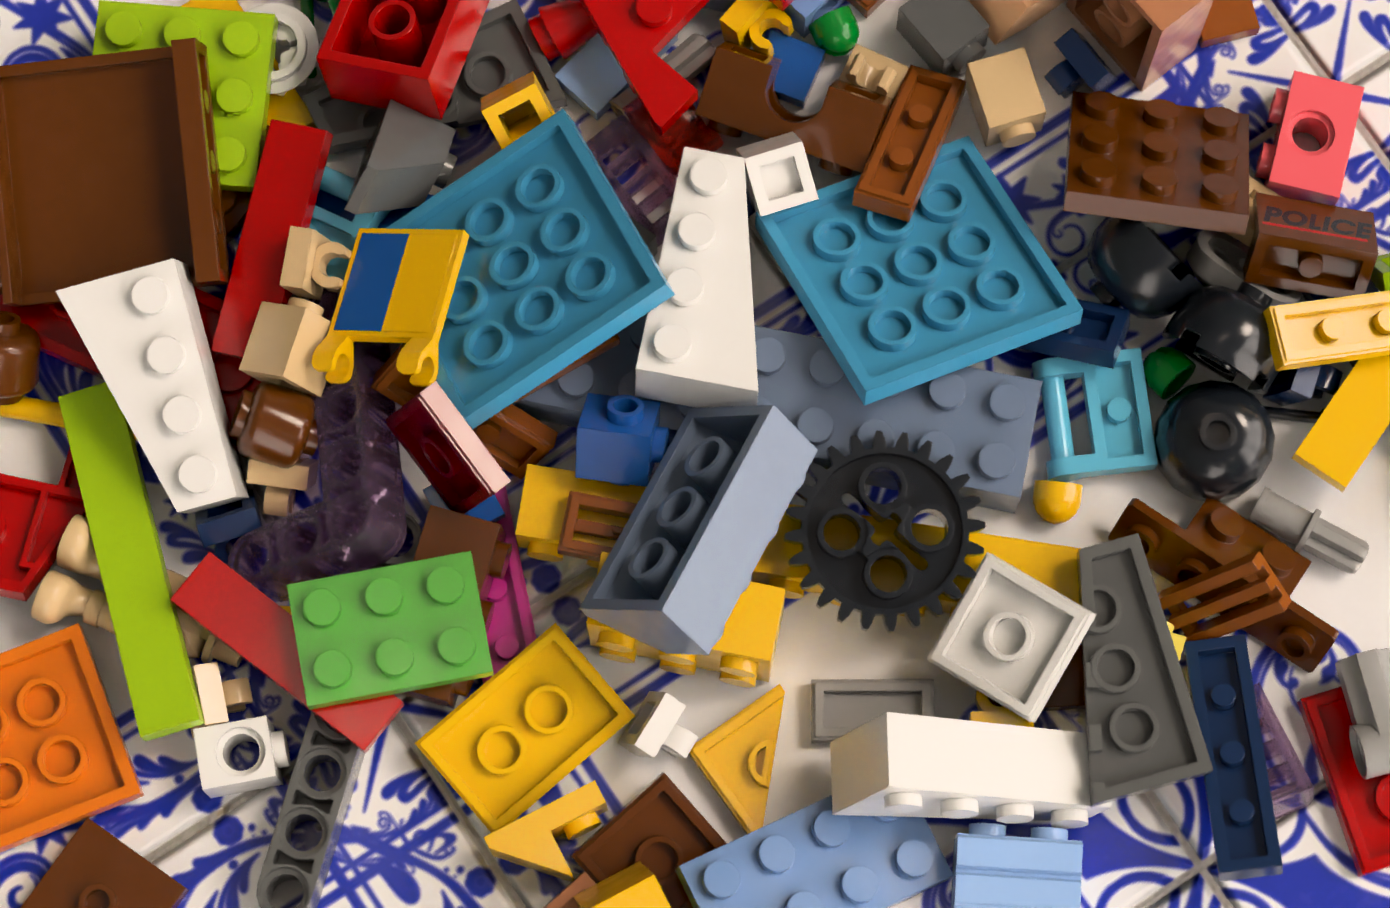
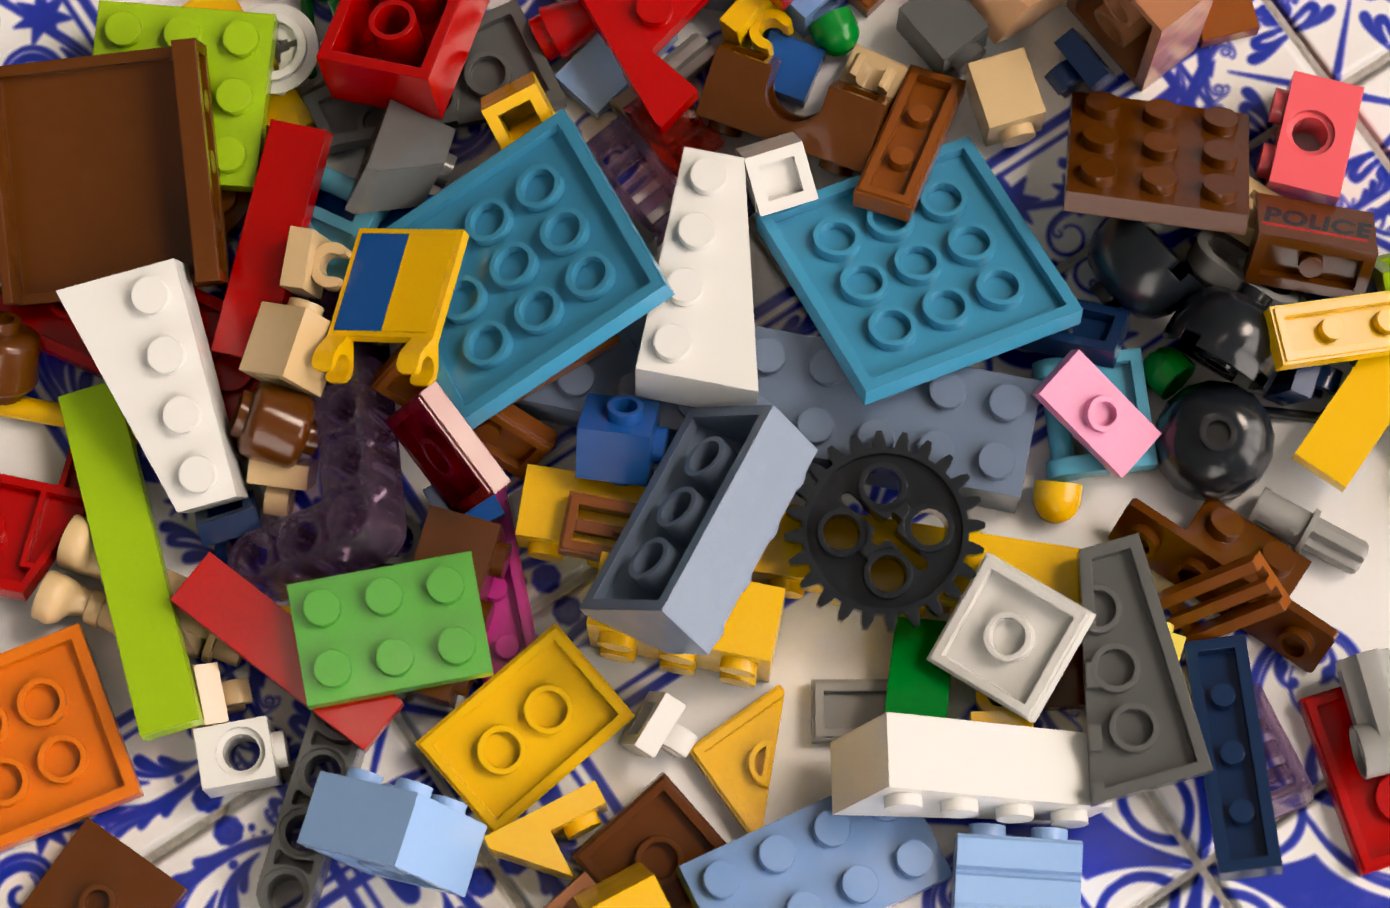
none -> light blue brick [297,766,487,897]
none -> green tile [884,616,951,718]
none -> bright pink plate [1032,349,1162,478]

